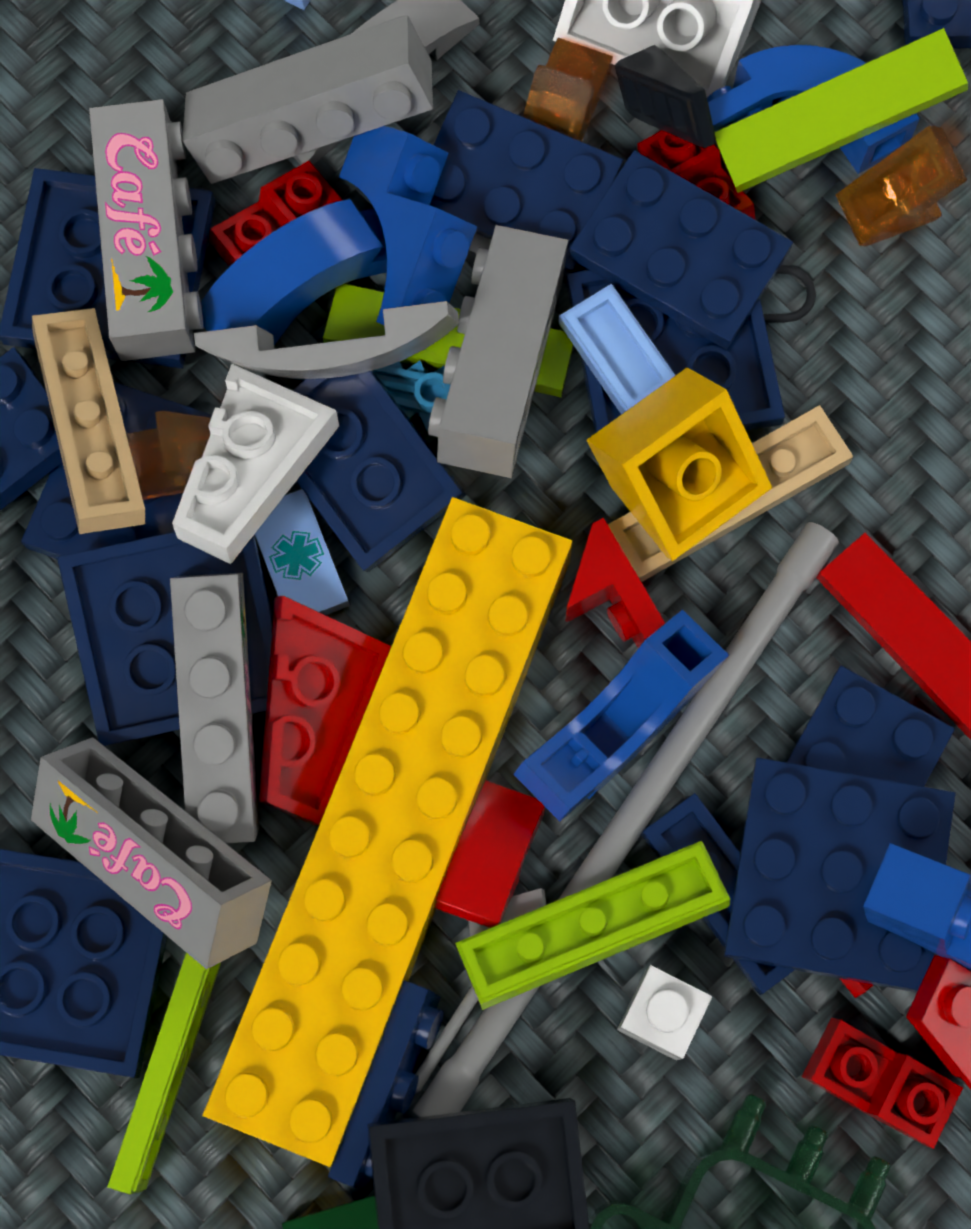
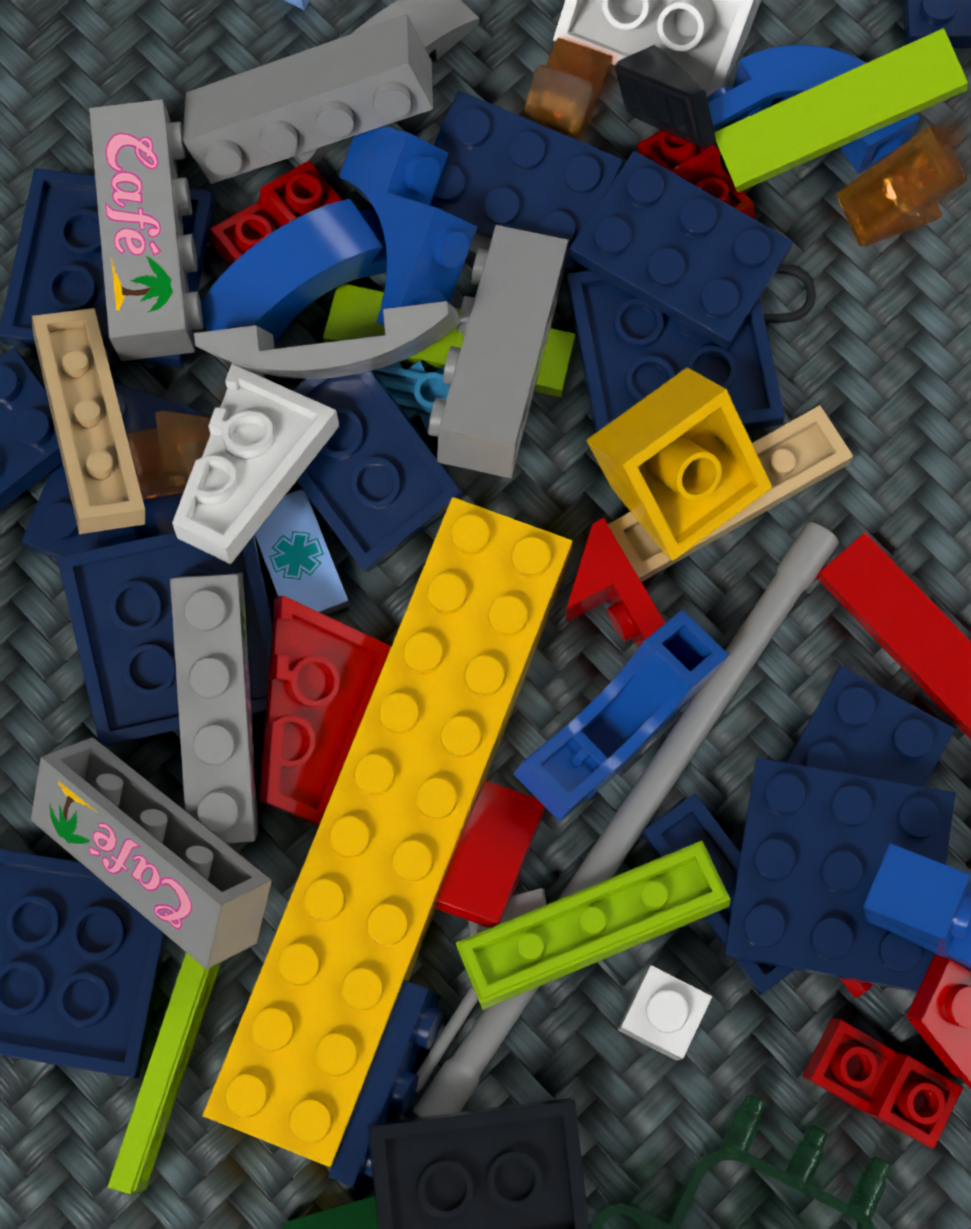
light blue tile [559,284,675,414] -> none

